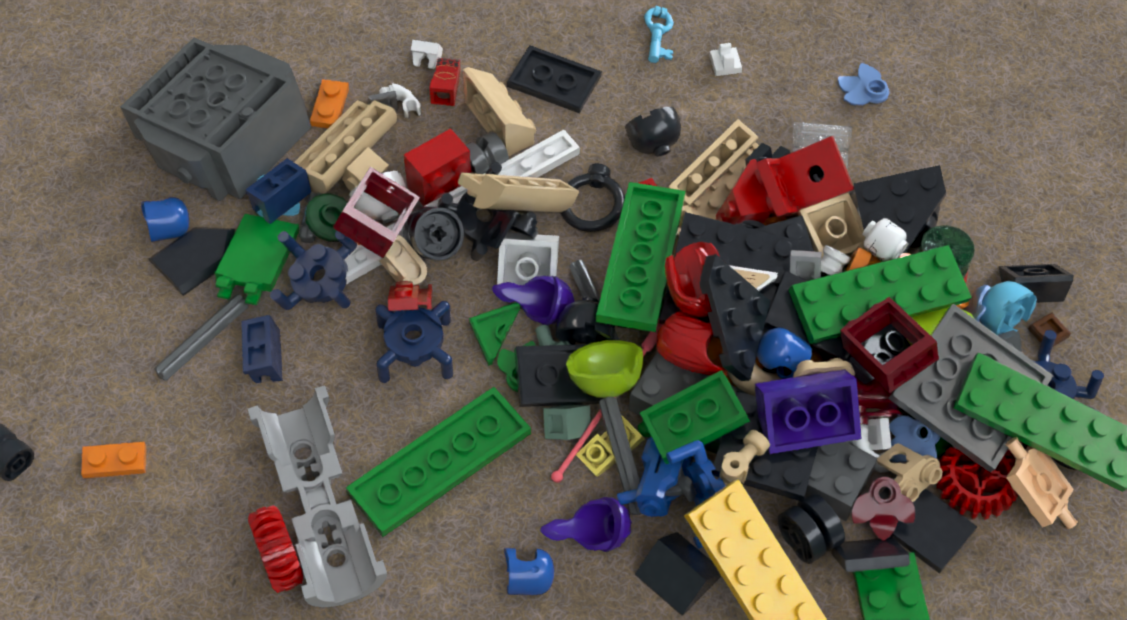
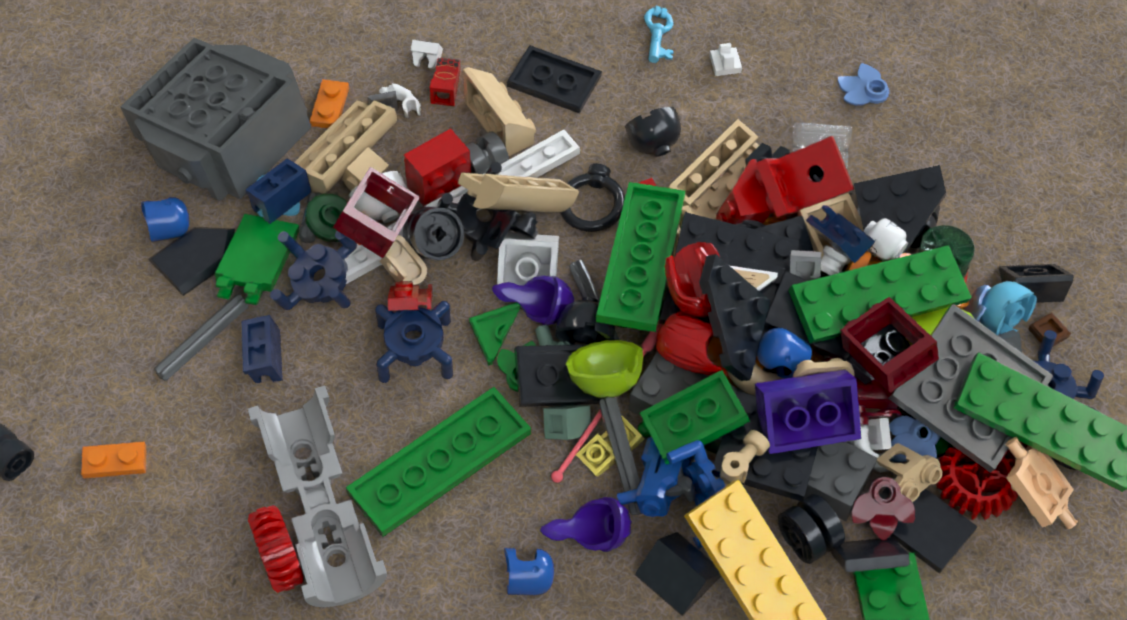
none -> dark blue hinge [806,205,875,263]

